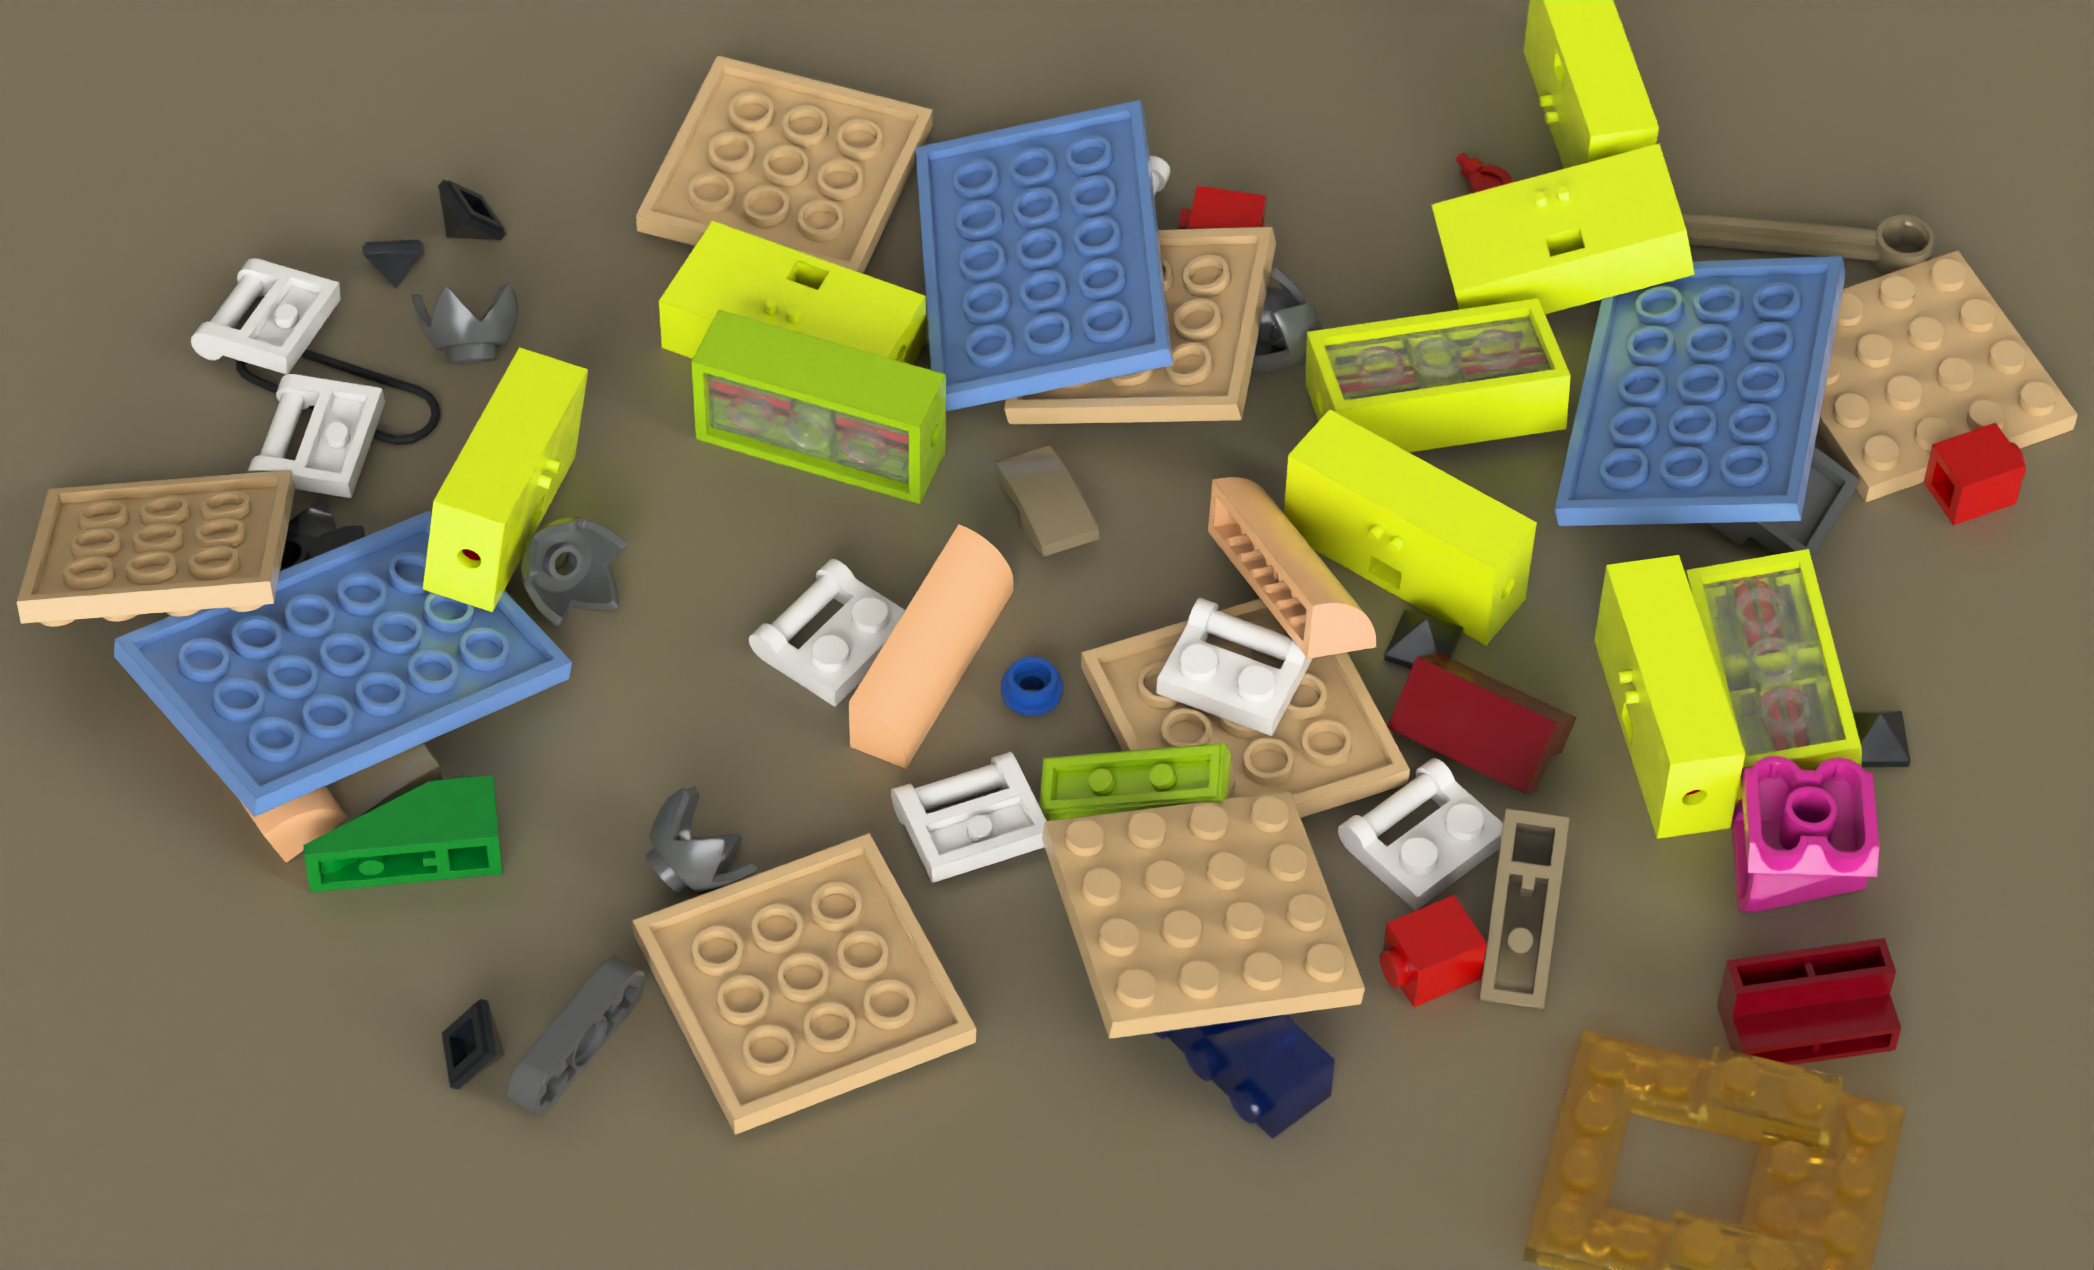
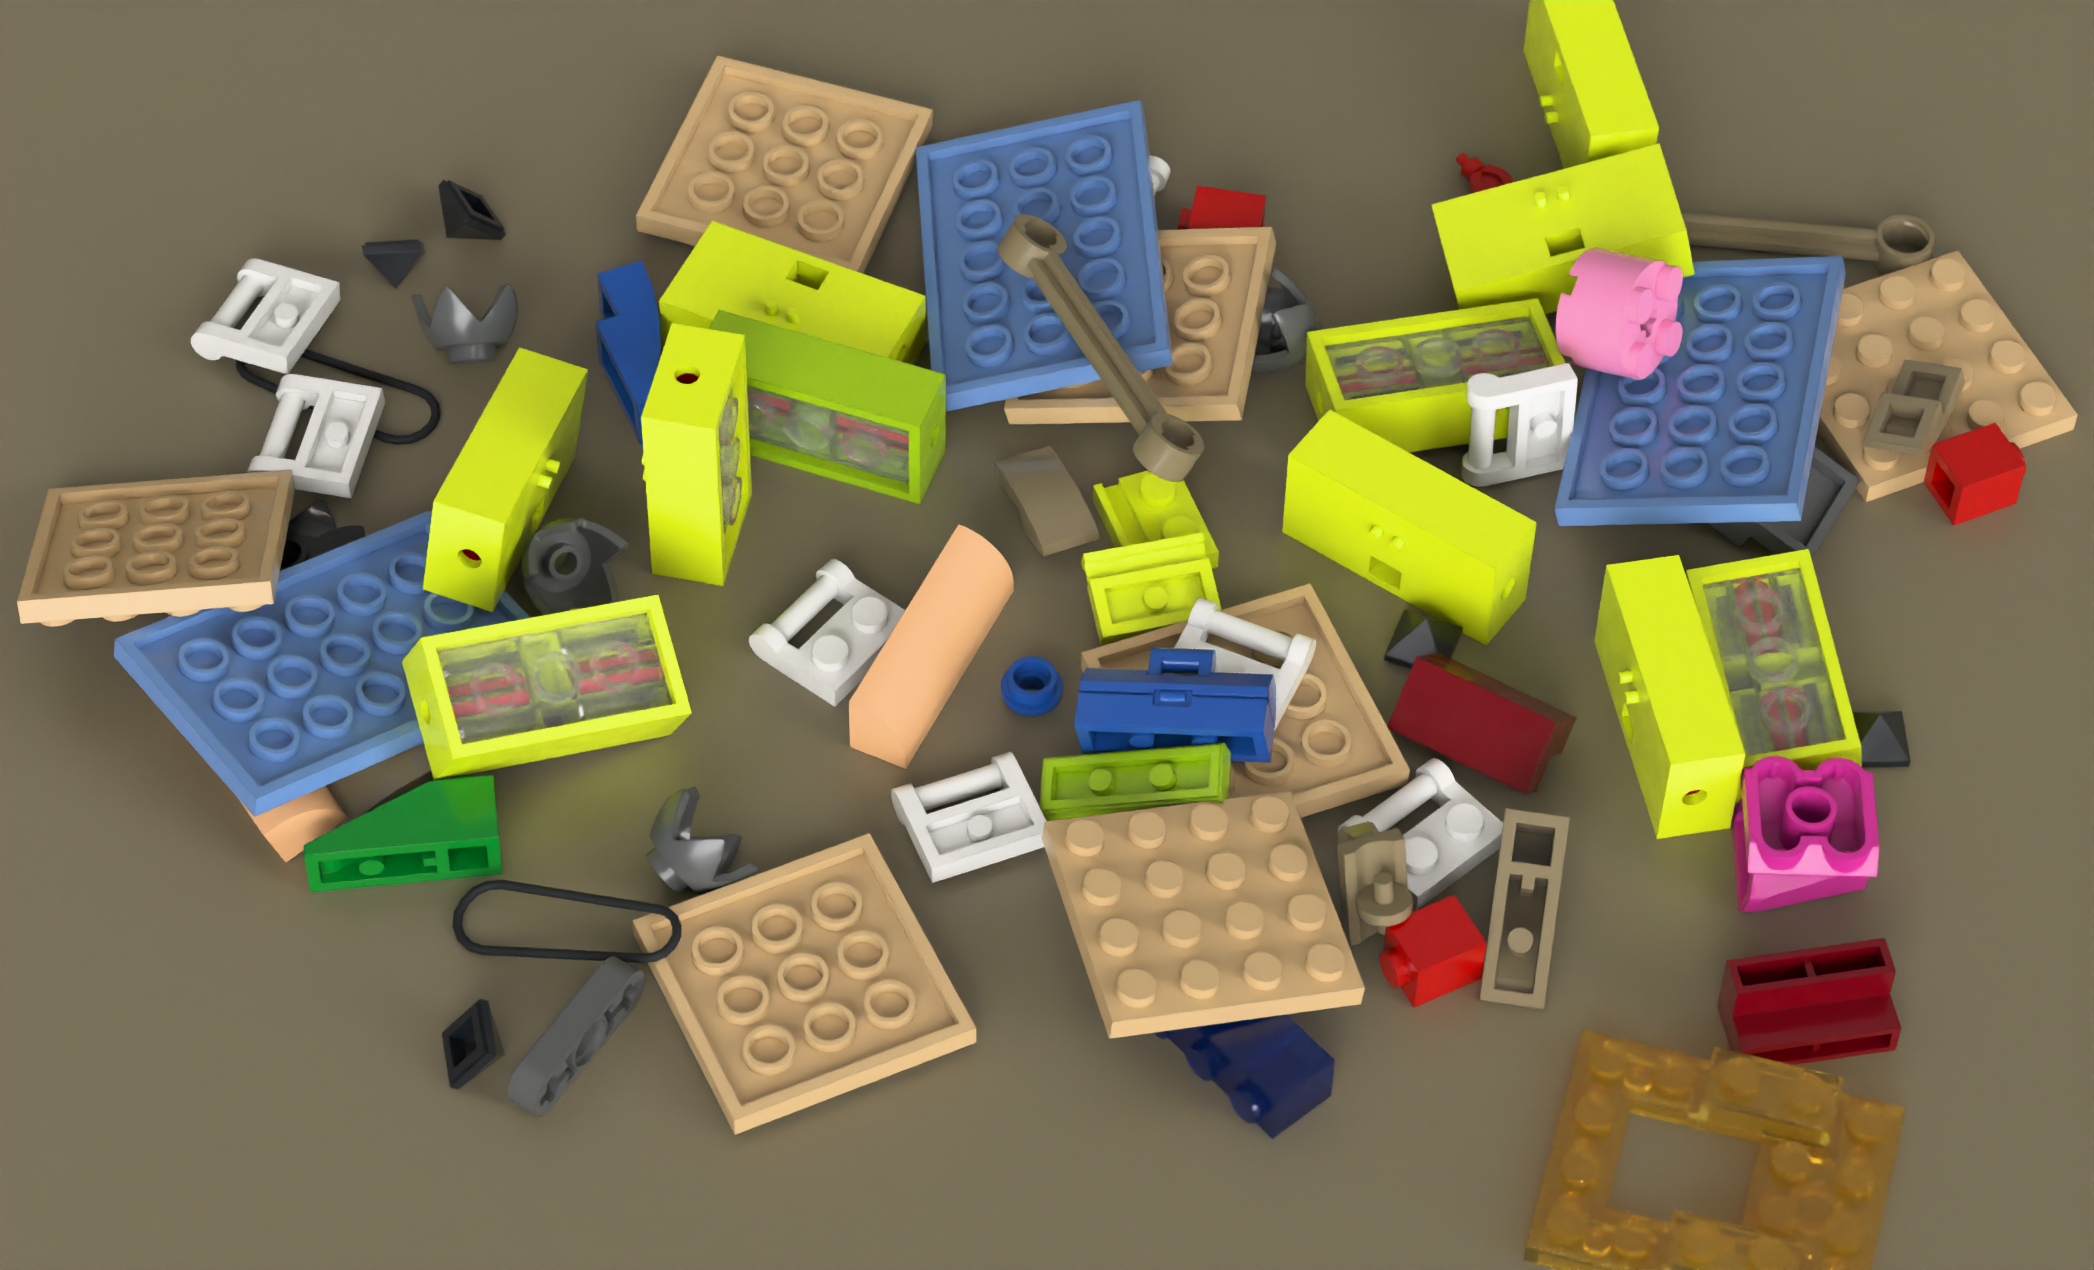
light nougat brick [1208,477,1376,659] -> none
none -> brick [402,595,692,781]
none -> black piece [452,880,682,963]
none -> blue slope [596,260,662,445]
none -> neon yellow brick [641,323,752,586]
none -> dark tan piece [997,214,1205,482]
none -> blue piece [1074,647,1276,763]
none -> neon yellow plate [1081,532,1222,645]
none -> neon yellow plate [1093,470,1219,569]
none -> dark tan hips [1337,821,1413,946]
none -> white plate [1461,363,1578,487]
none -> bright pink brick [1556,248,1683,380]
none -> dark tan slope [1864,359,1965,456]

